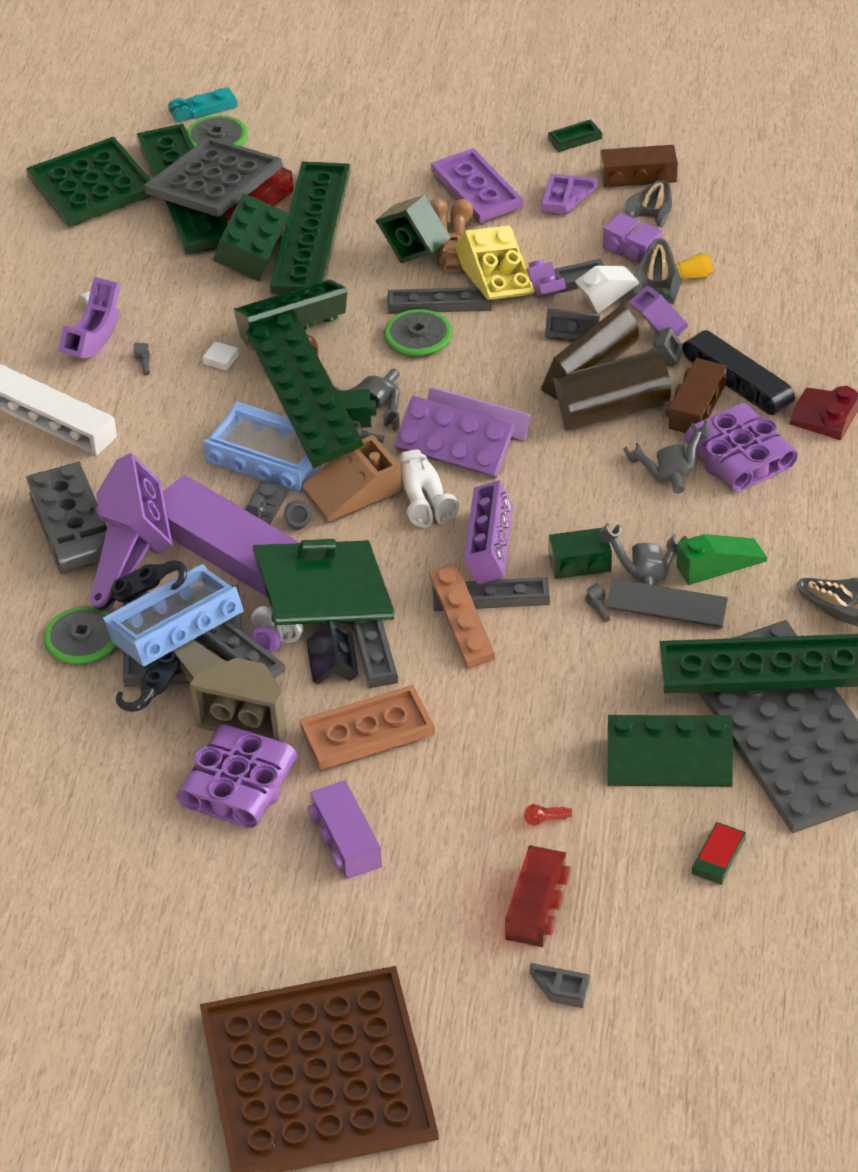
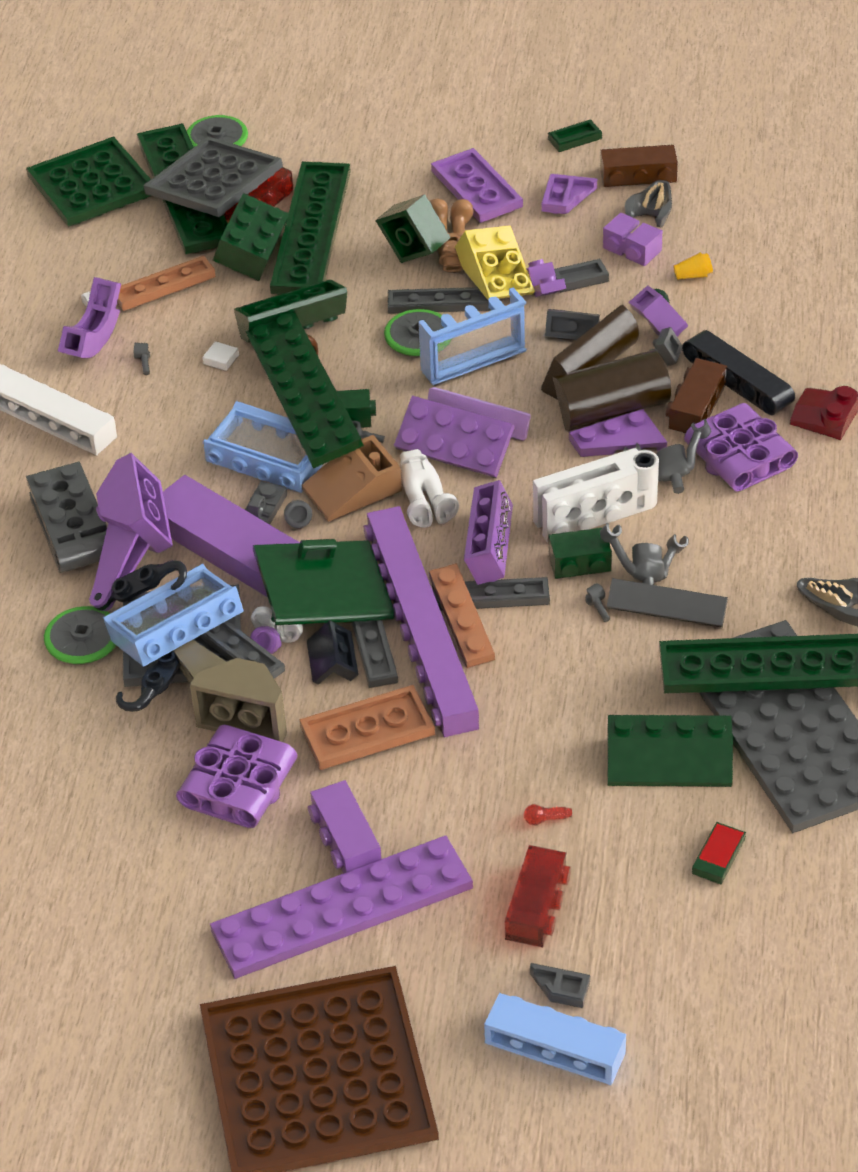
teal hinge [168,87,238,122] -> none
dark grey piece [335,368,400,430] -> none
white slope [575,266,639,314] -> none
dark grey animal [633,238,681,304] -> none
green slope [676,534,767,585] -> none
none -> nougat plate [117,255,216,311]
none -> medium lavender plate [210,835,473,979]
none -> medium lavender brick [363,506,479,737]
none -> light blue window [419,287,527,386]
none -> light blue brick [484,993,626,1086]
none -> white hinge [533,448,659,543]
none -> medium lavender wing [569,409,667,457]

